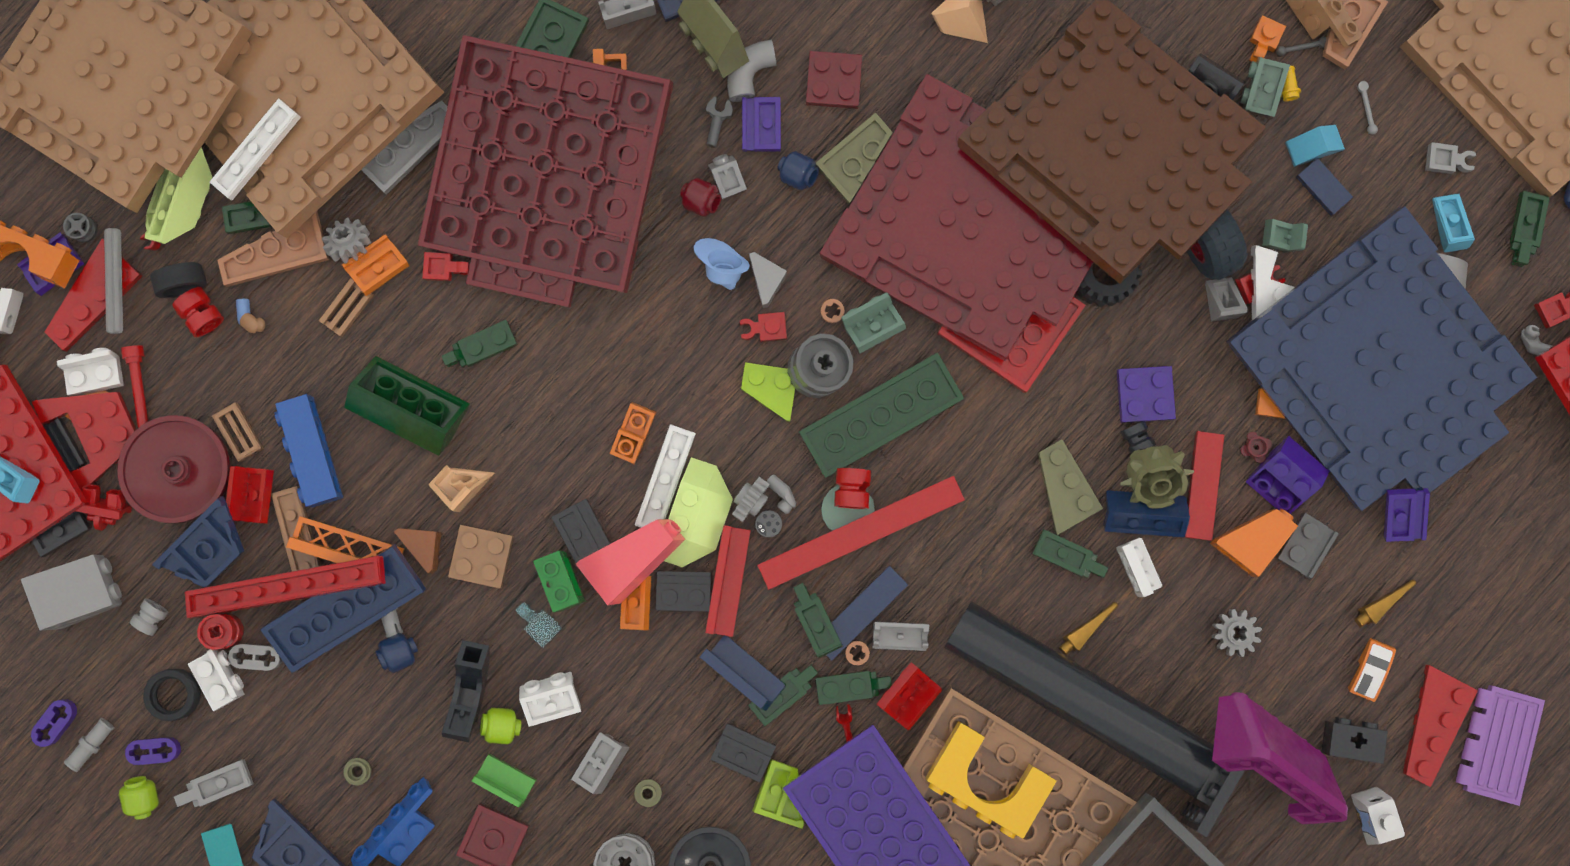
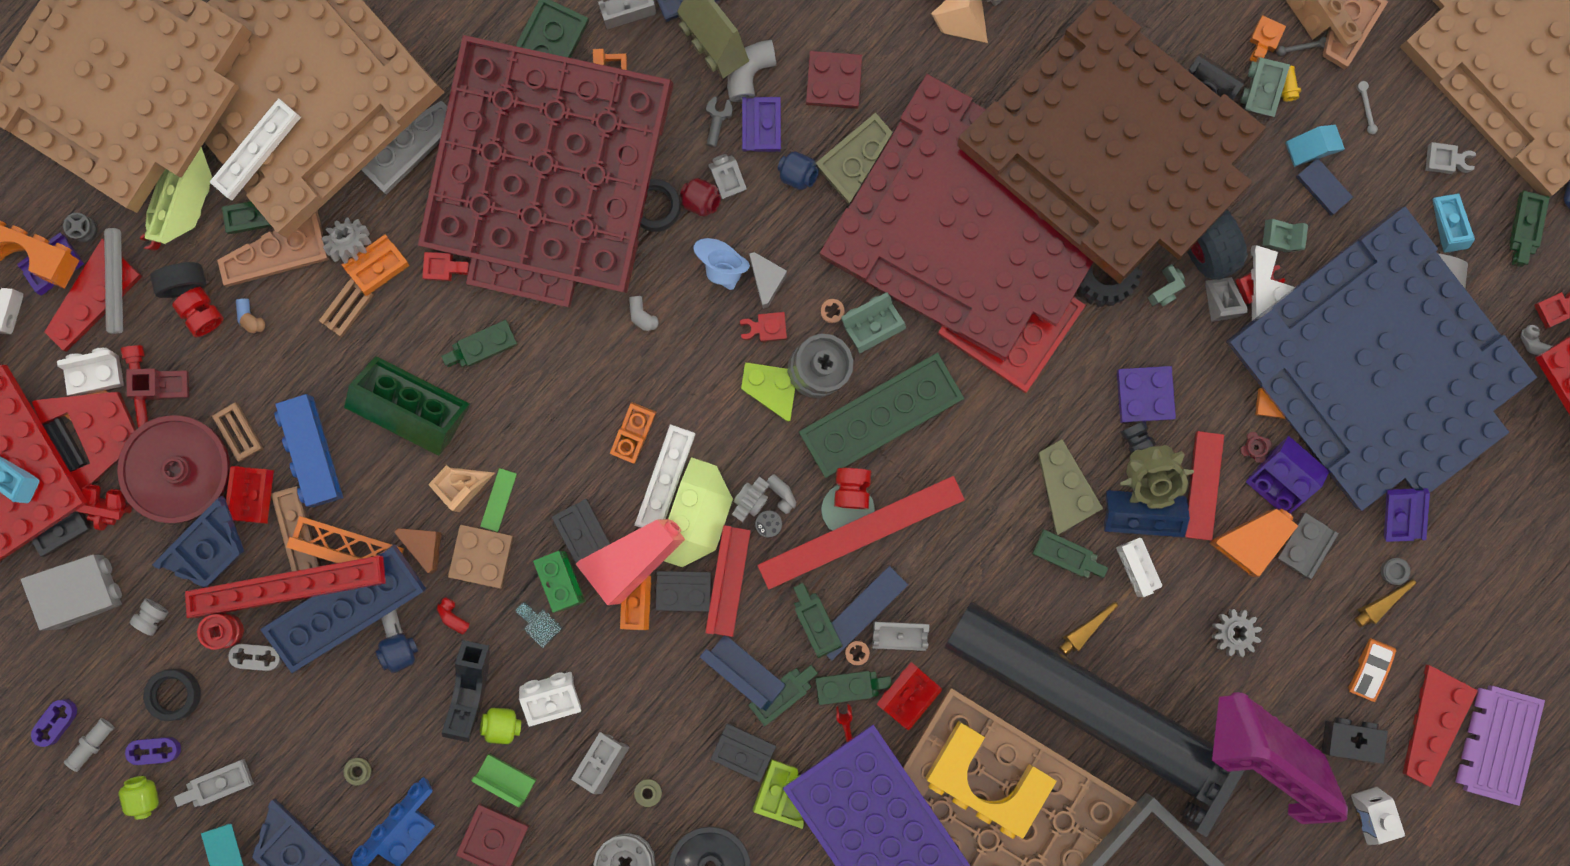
white bracket [188,649,245,711] -> none
none -> dark red brick [126,369,189,400]
none -> red arm [437,597,470,635]
none -> bright green sticker [480,468,517,532]
none -> light grey arm [629,296,659,331]
none -> black tyre [640,179,680,232]
none -> sand green bracket [1147,264,1186,306]
none -> dark grey tile [1380,558,1410,585]

